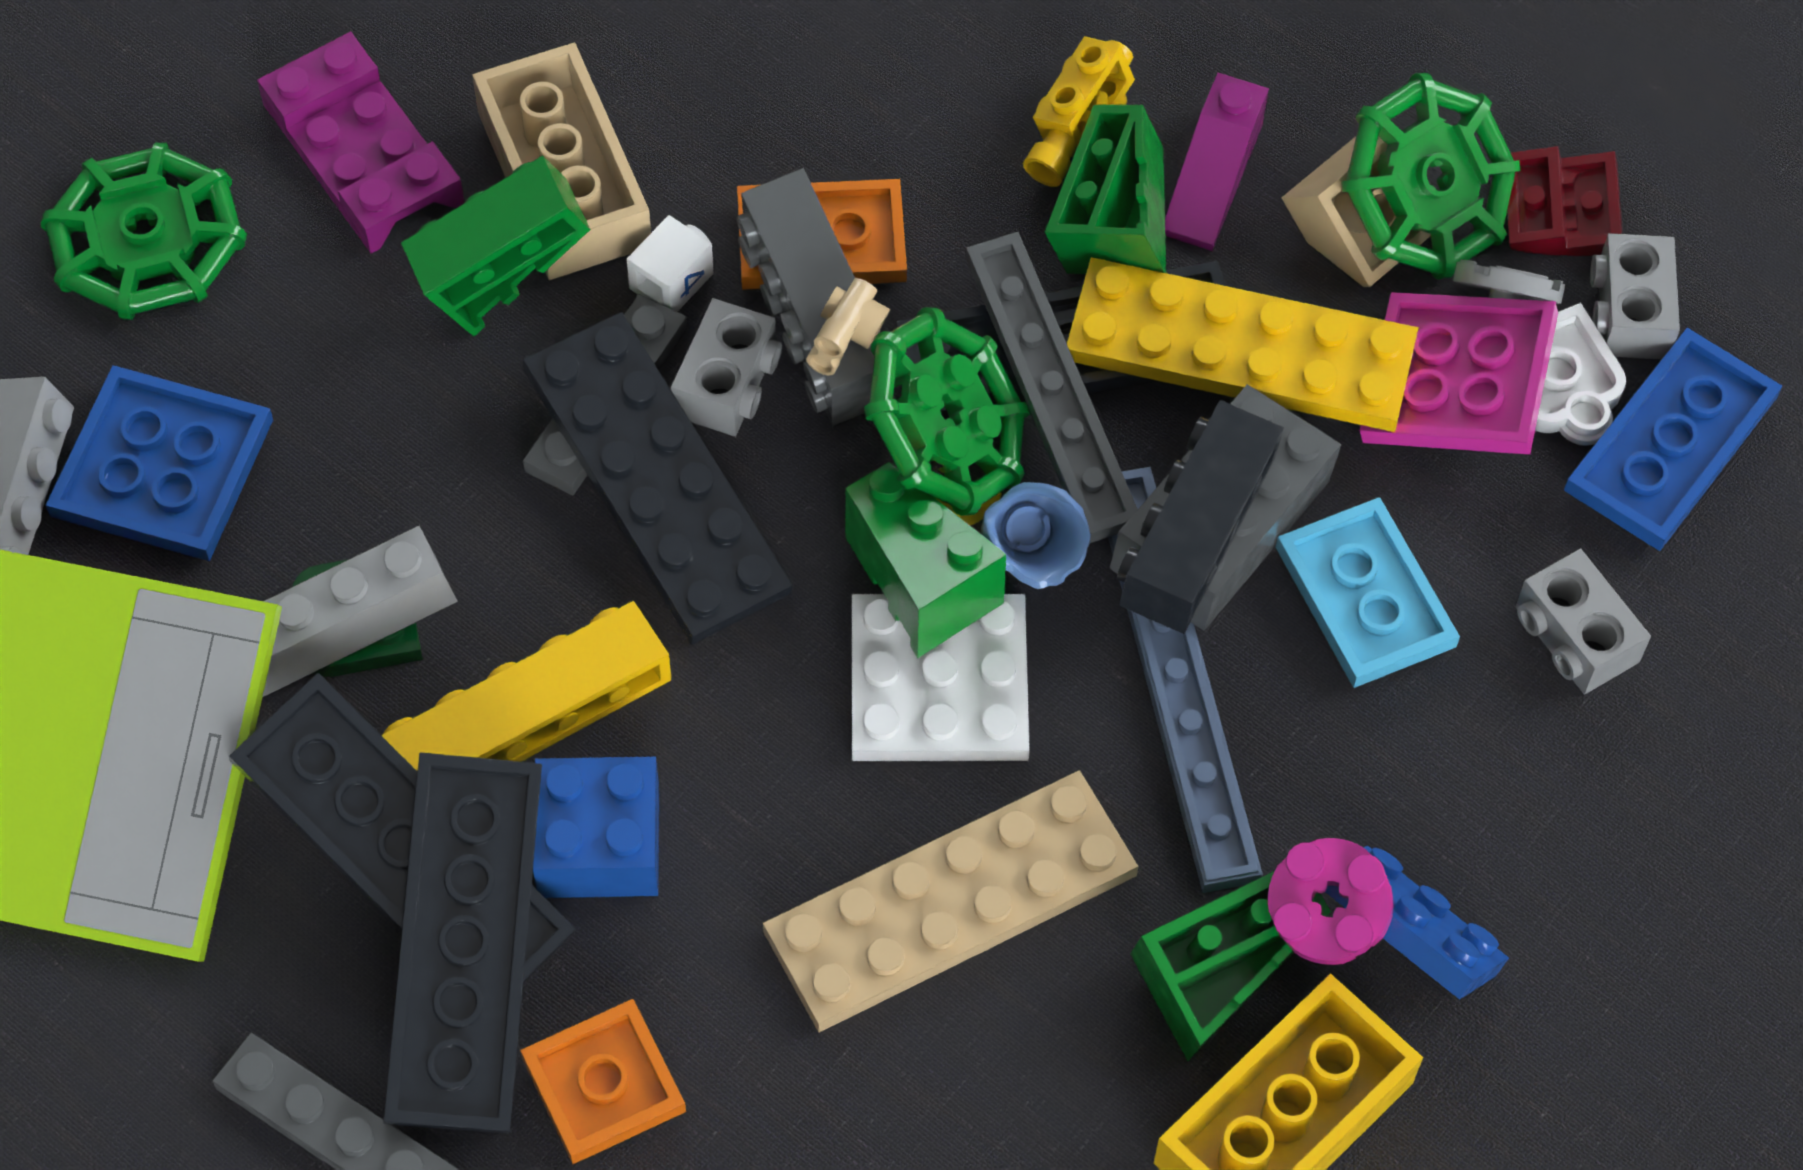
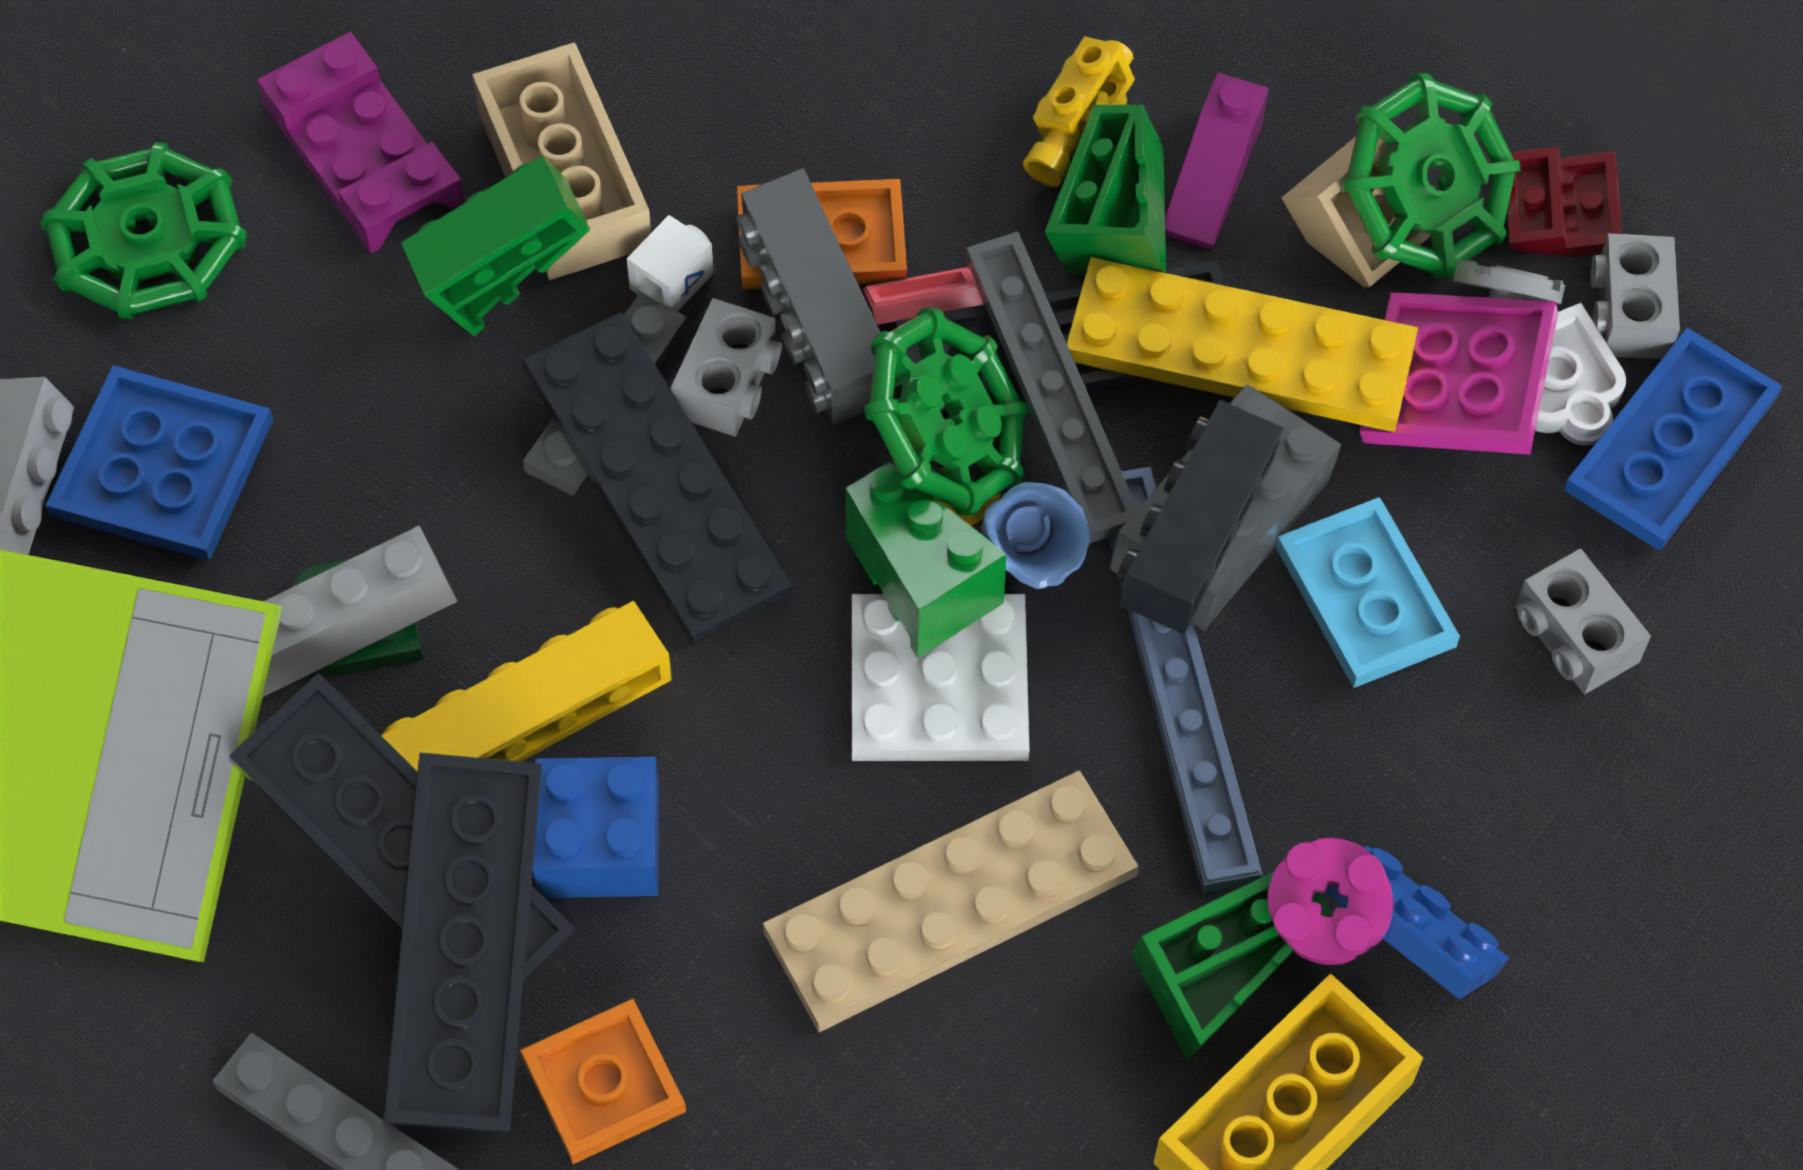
tan plate [806,278,890,376] -> none
none -> coral tile [862,267,983,325]

